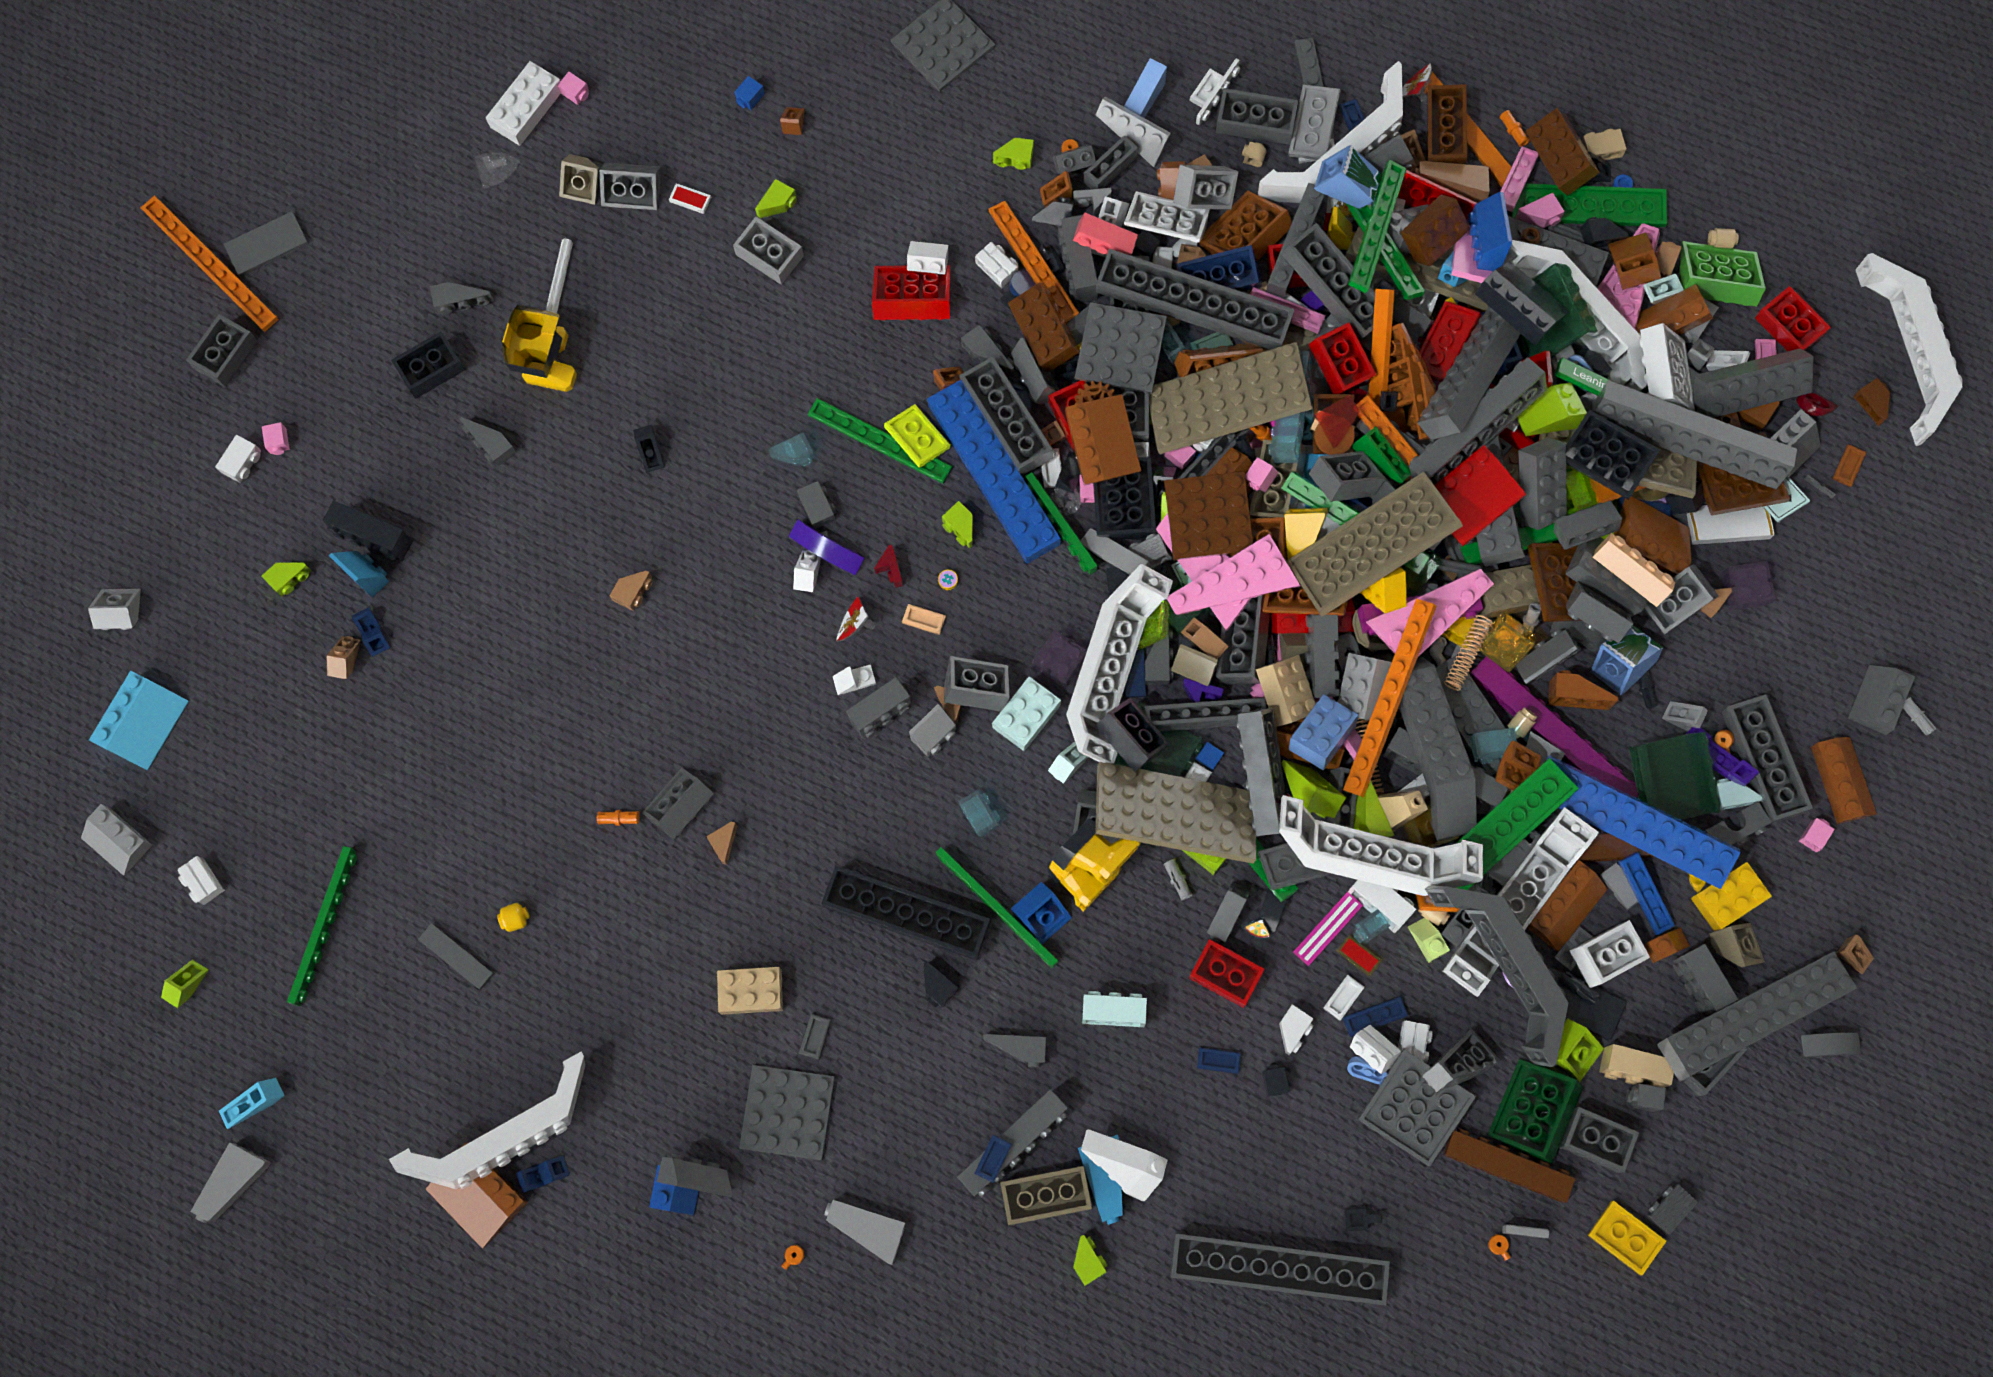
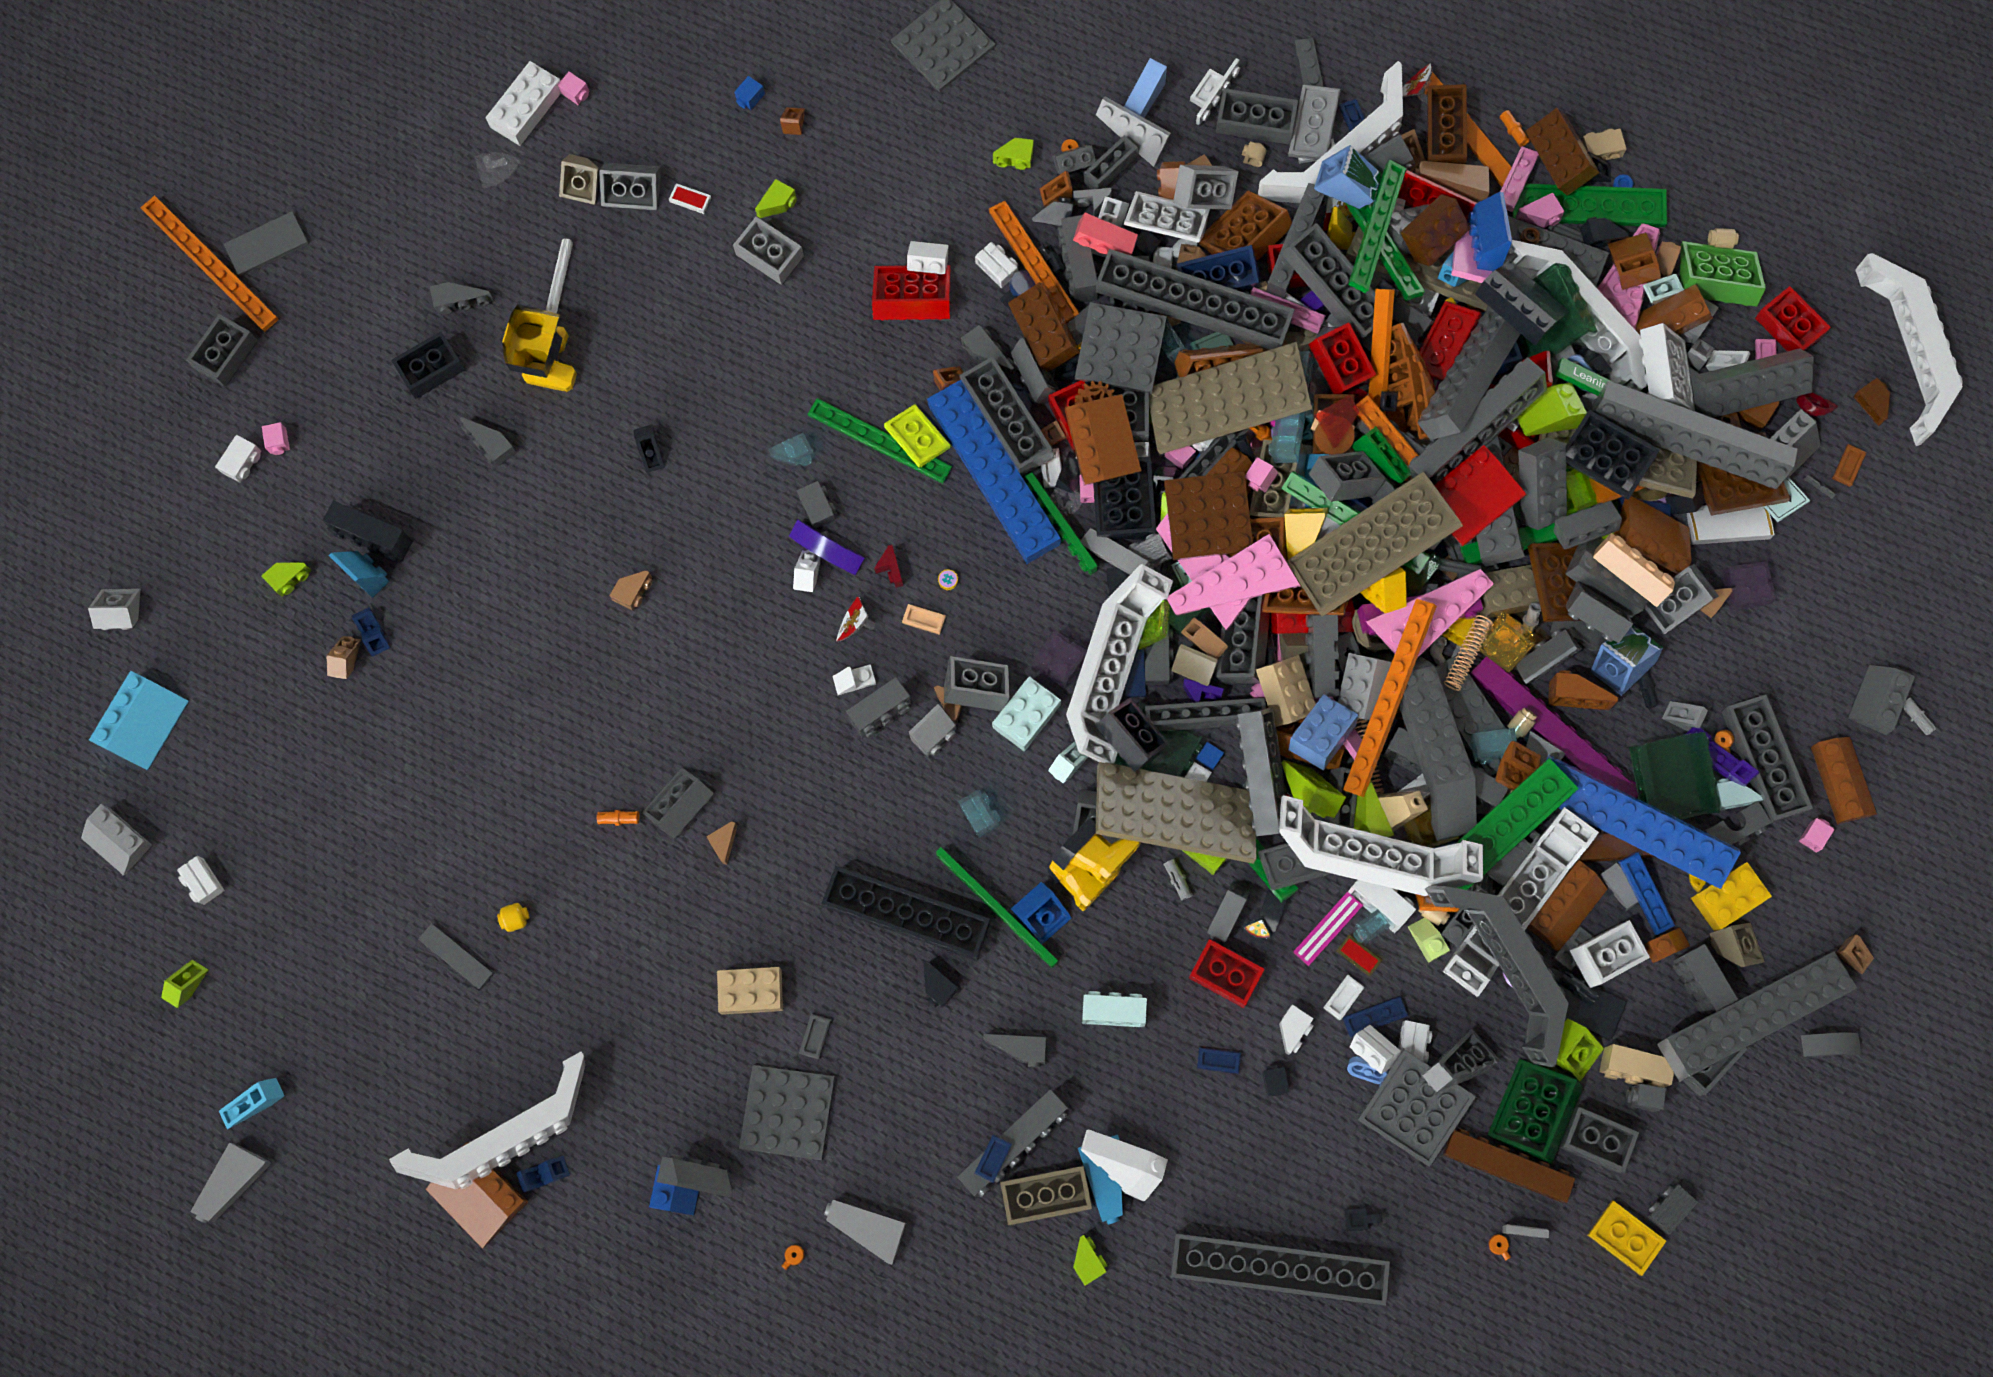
green plate [287,846,357,1006] -> none
lime slope [942,501,973,548] -> none

